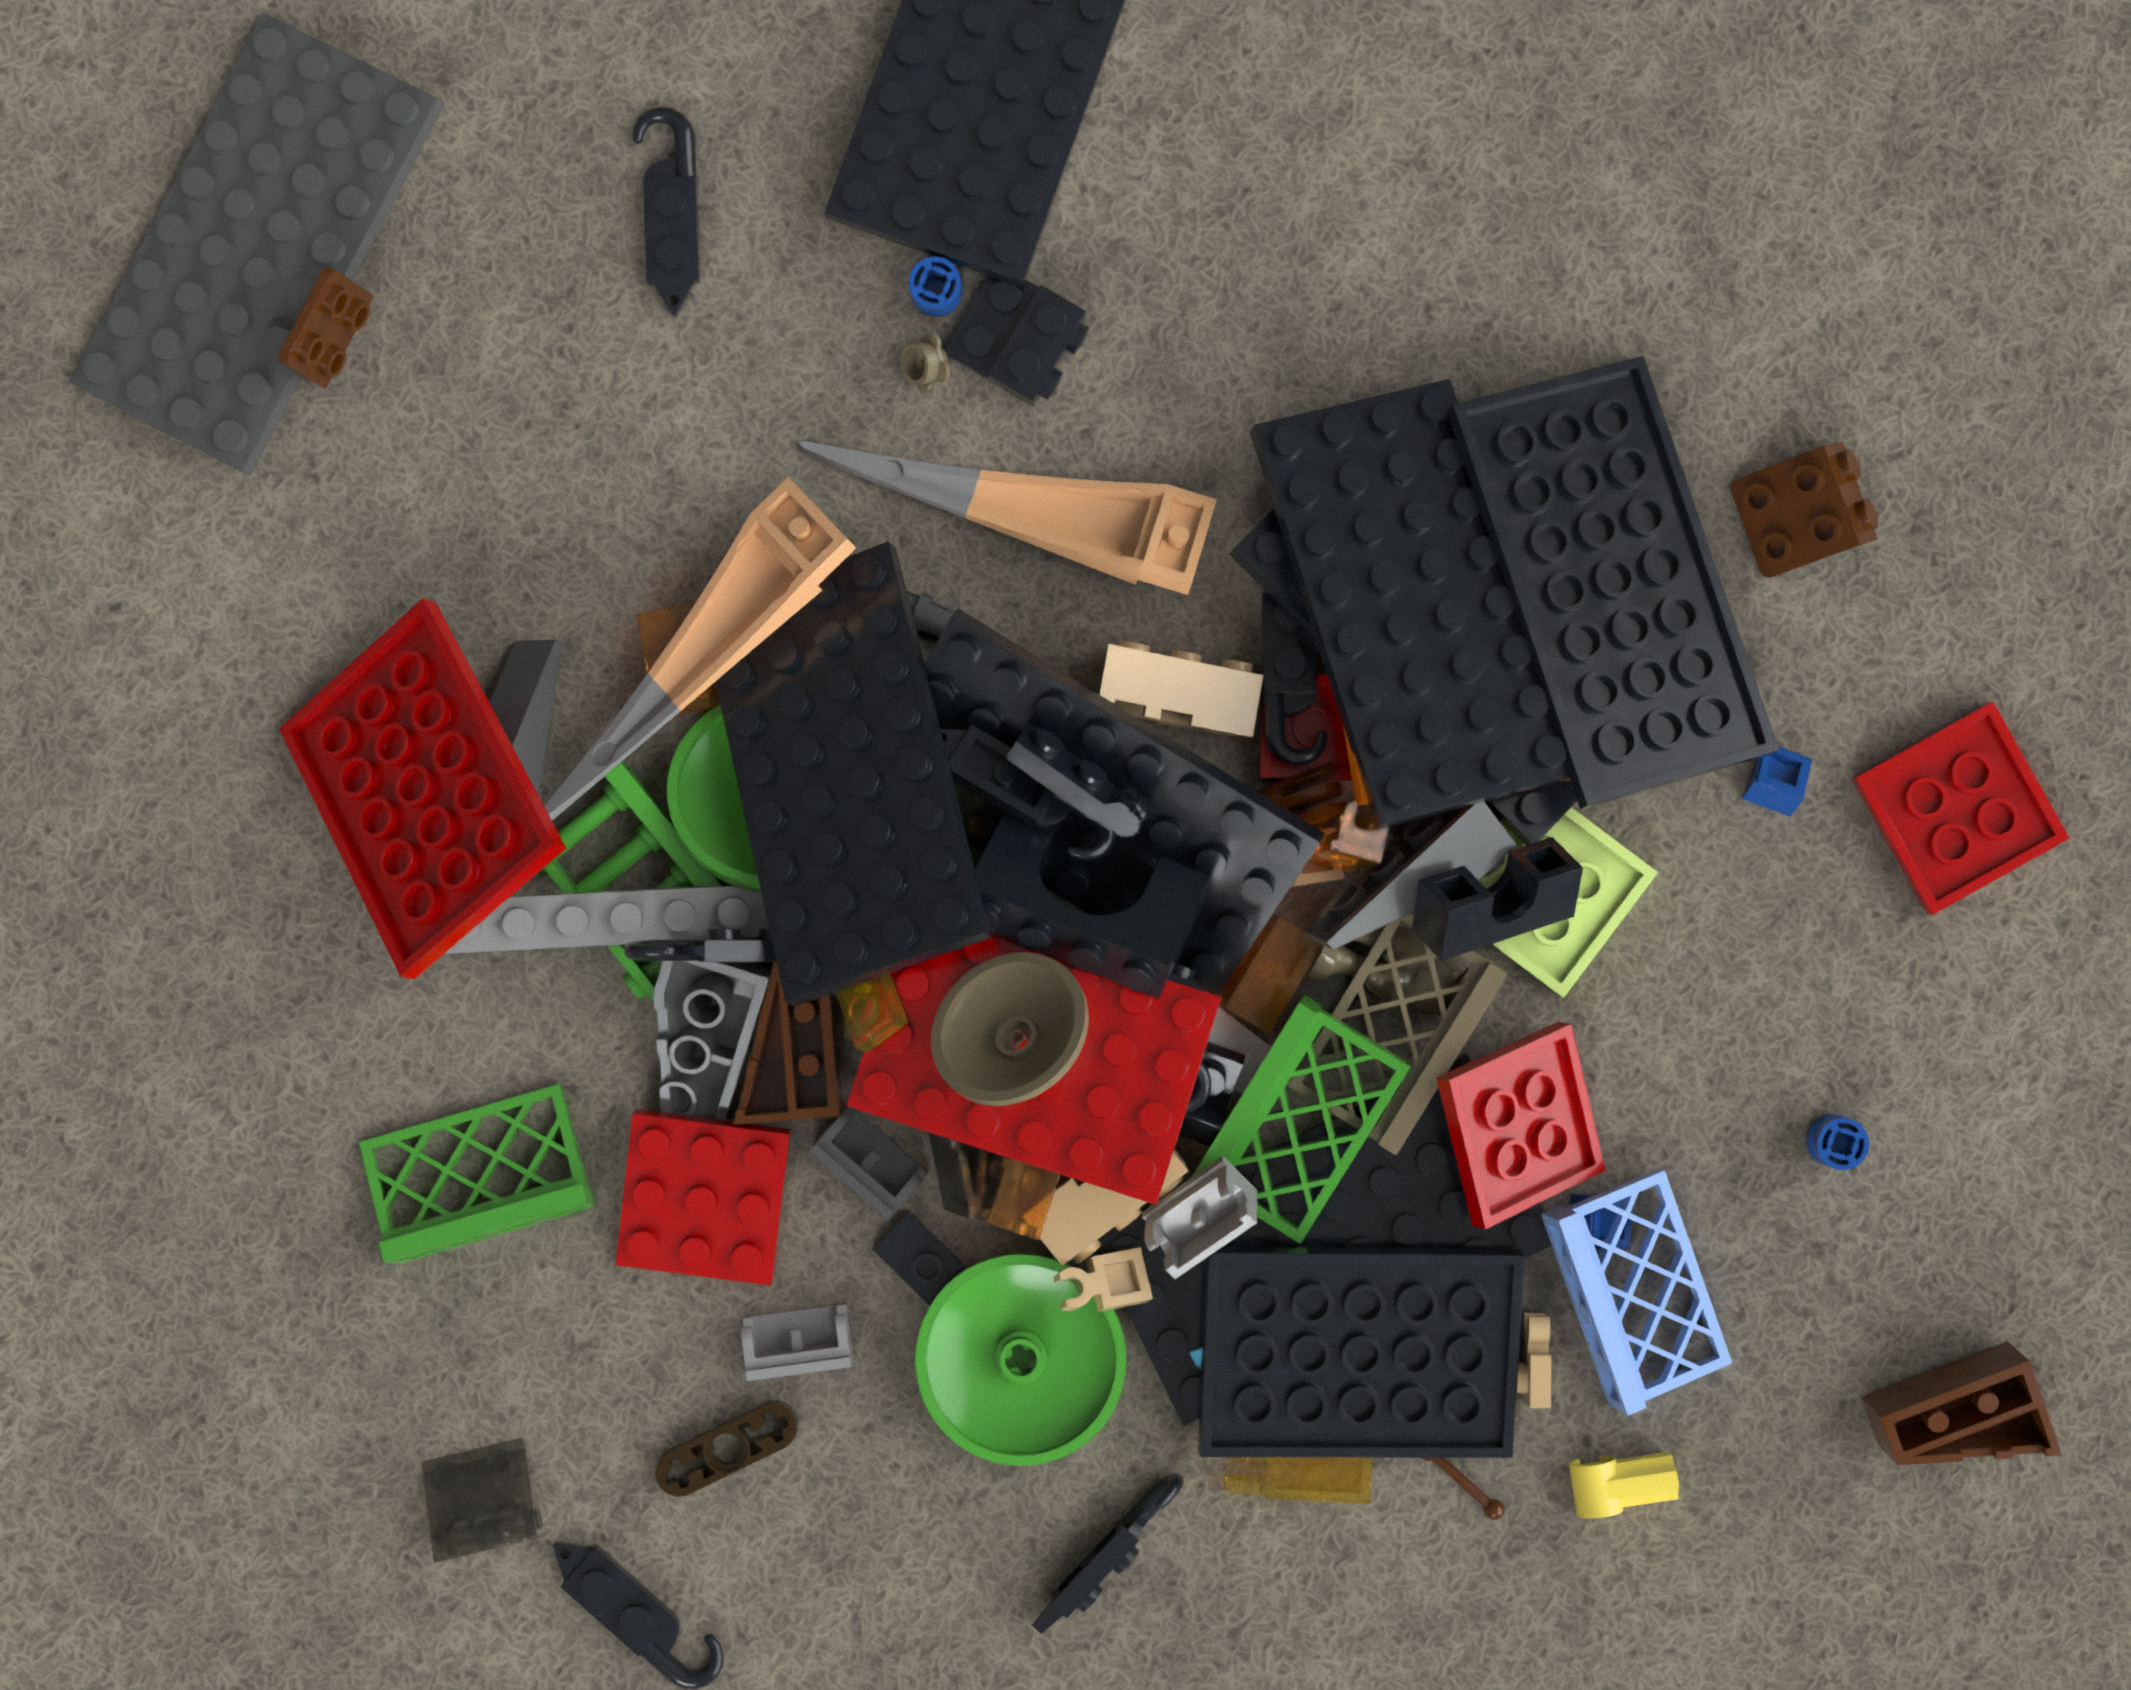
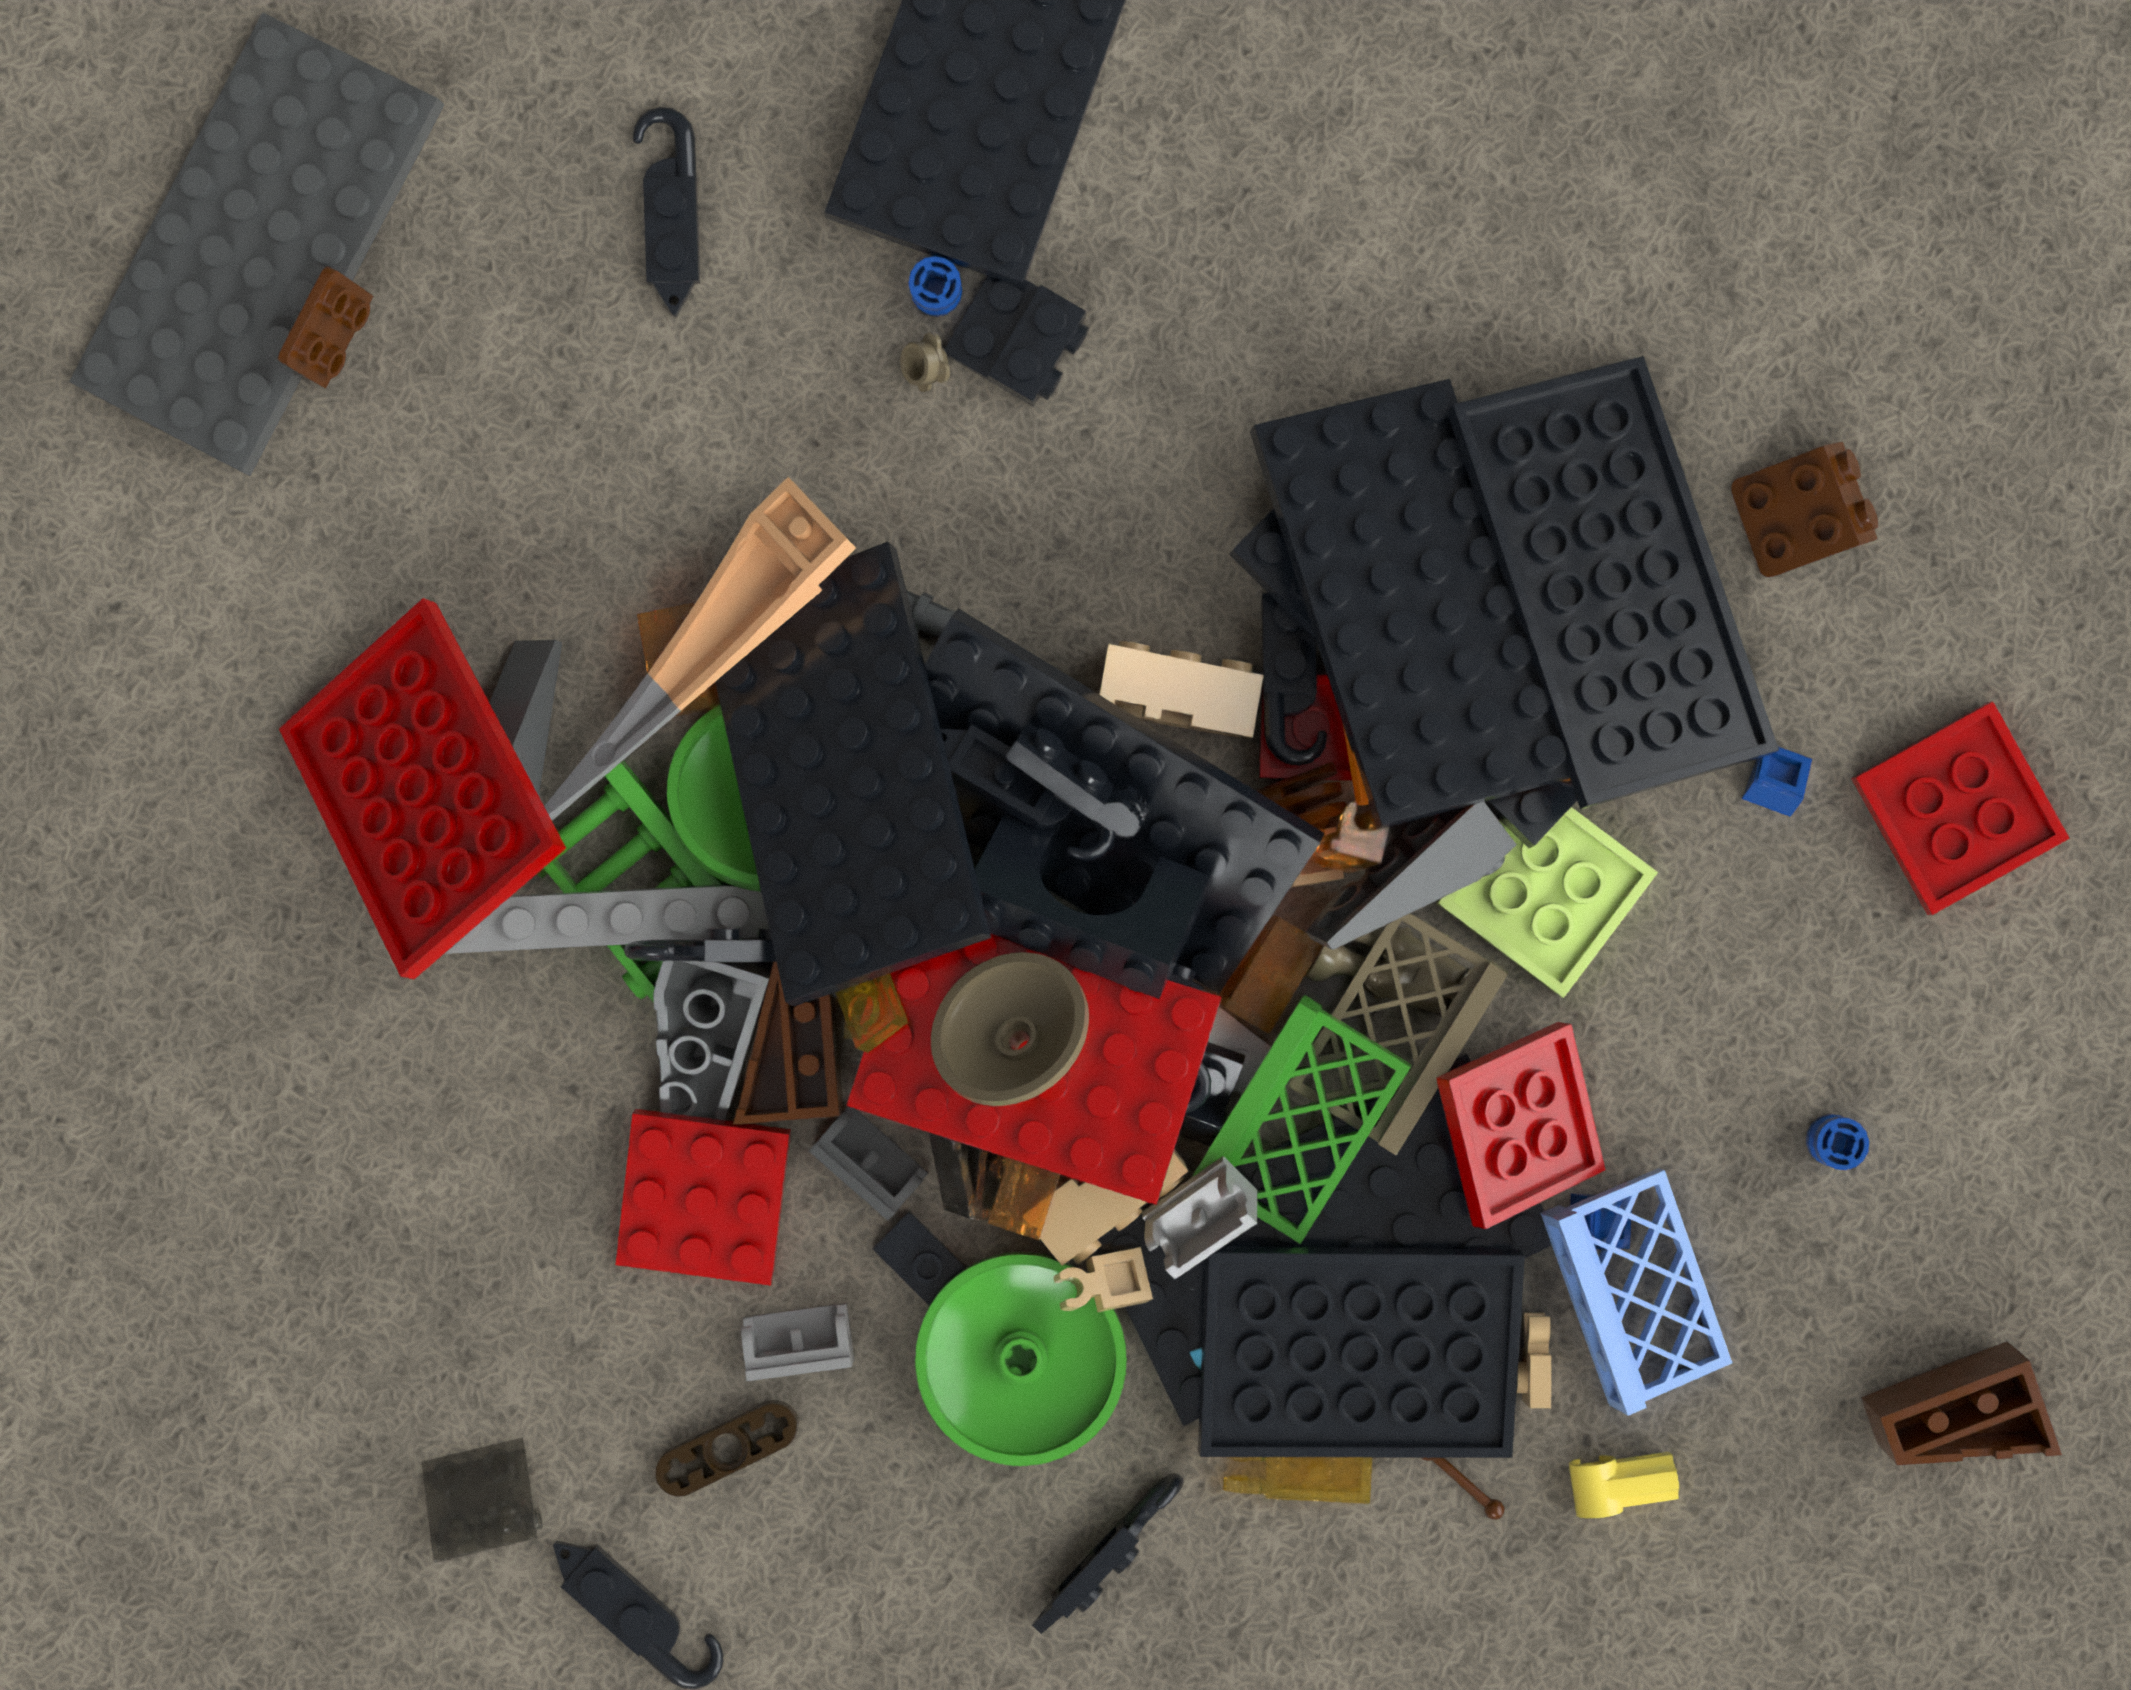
bright green fence [359,1084,597,1265] -> none
light nougat plate [798,441,1217,595] -> none
black arch [1412,837,1583,961] -> none

